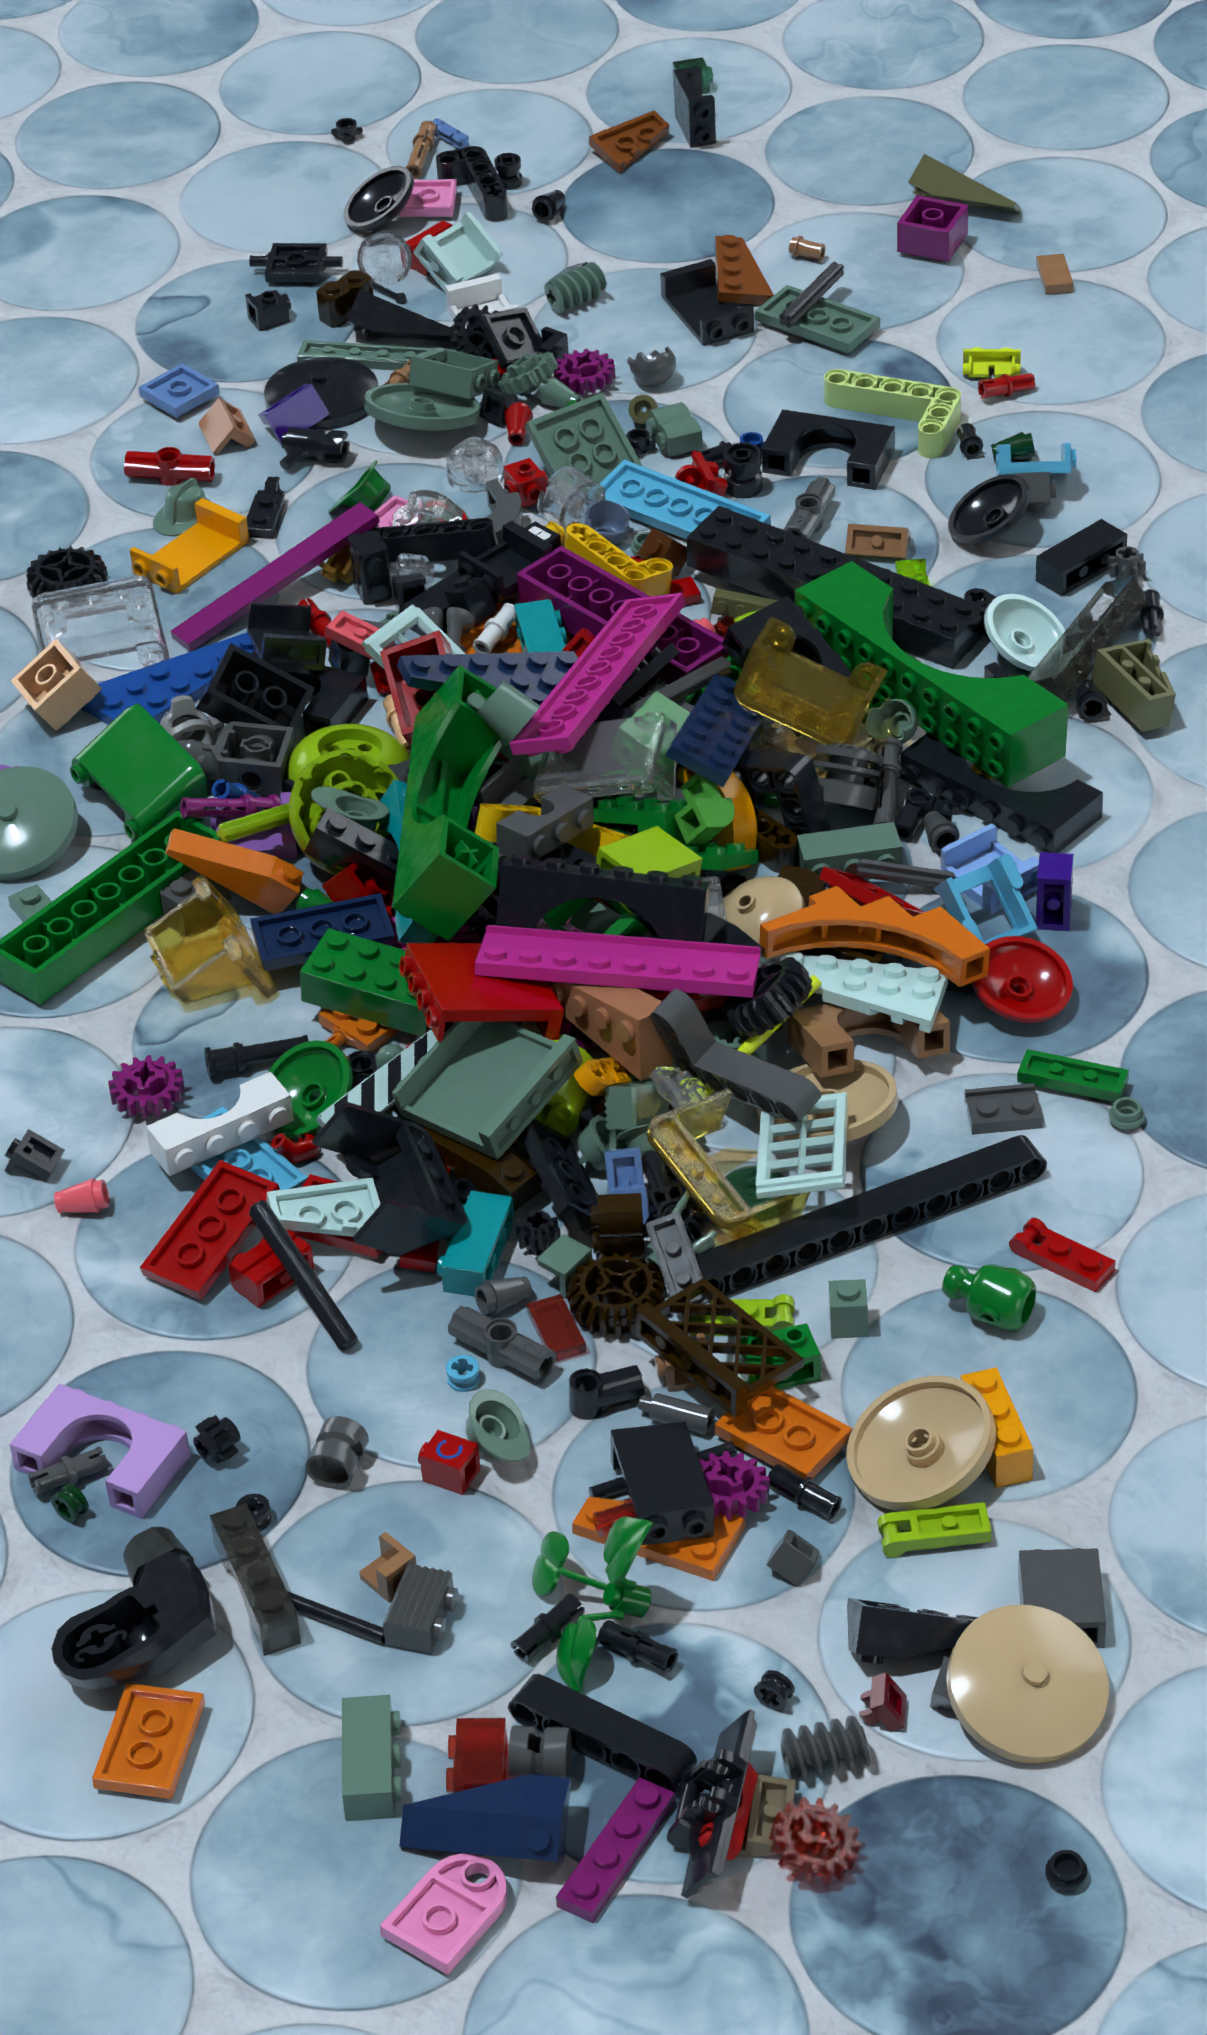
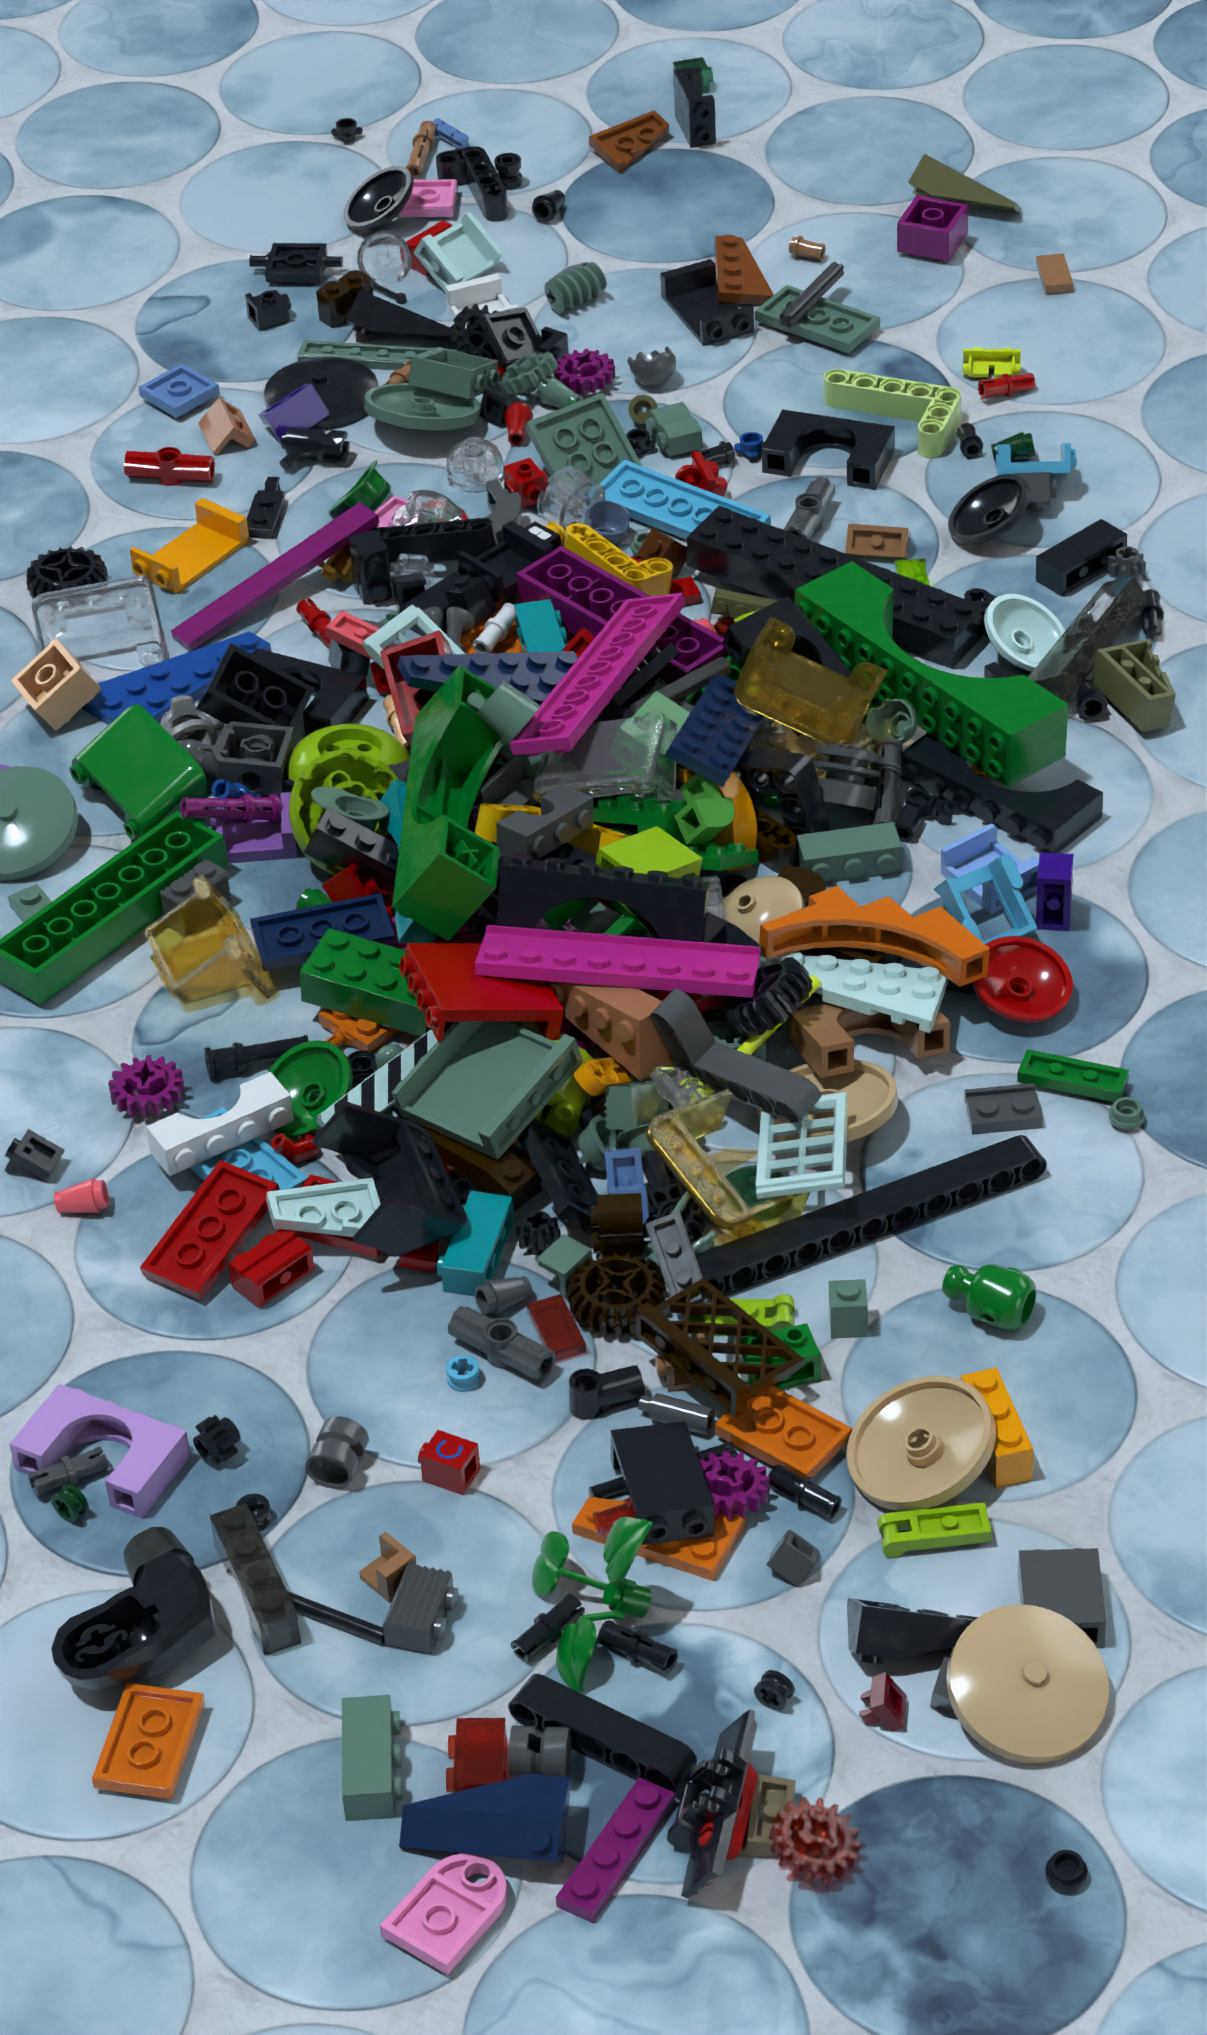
sand green piece [153,478,210,536] -> none
orange wedge [165,828,303,914] -> none
lime axle [216,803,290,843] -> none
black panel [247,602,327,671] -> none
black axle [249,1200,358,1351] -> none
sand green piece [466,1390,531,1462] -> none
black wheel [723,442,763,499] -> none
dark grey piece [781,1715,871,1779] -> none
red plate [819,866,925,917] -> none
dark grey axle [856,859,955,888] -> none
dark grey cone [923,811,960,852] -> none
red plate [1009,1217,1116,1292] -> none

